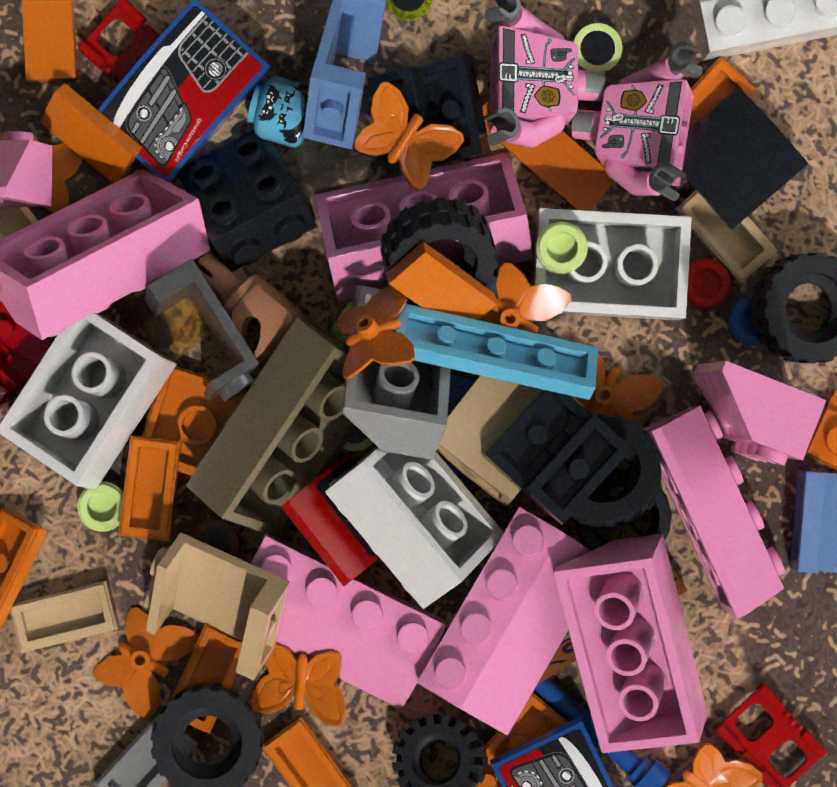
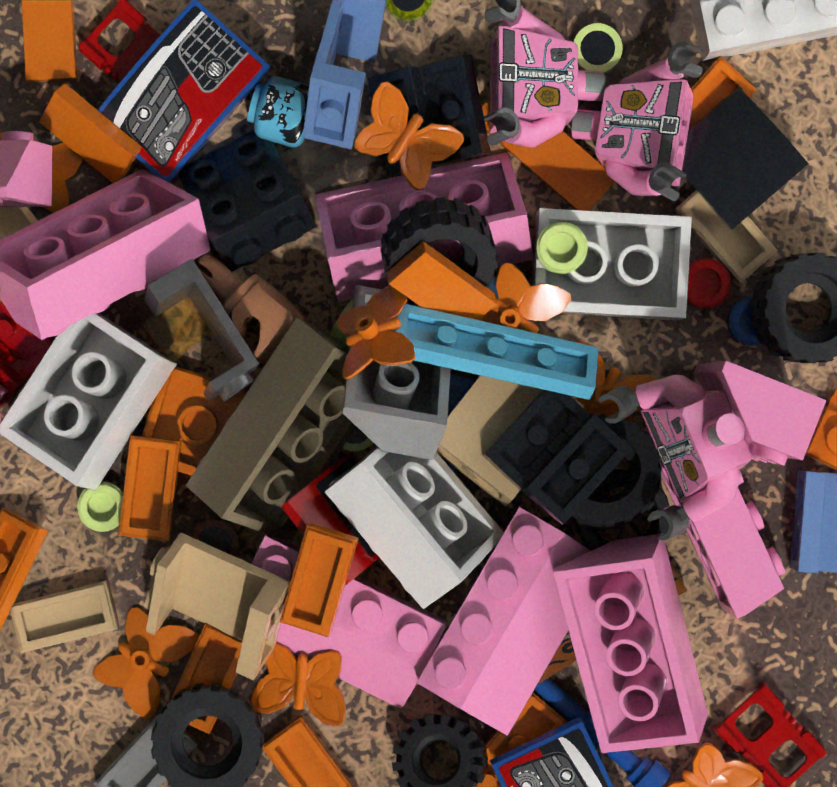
none -> orange tile [279,523,359,638]
none -> bright pink torso [598,375,751,541]

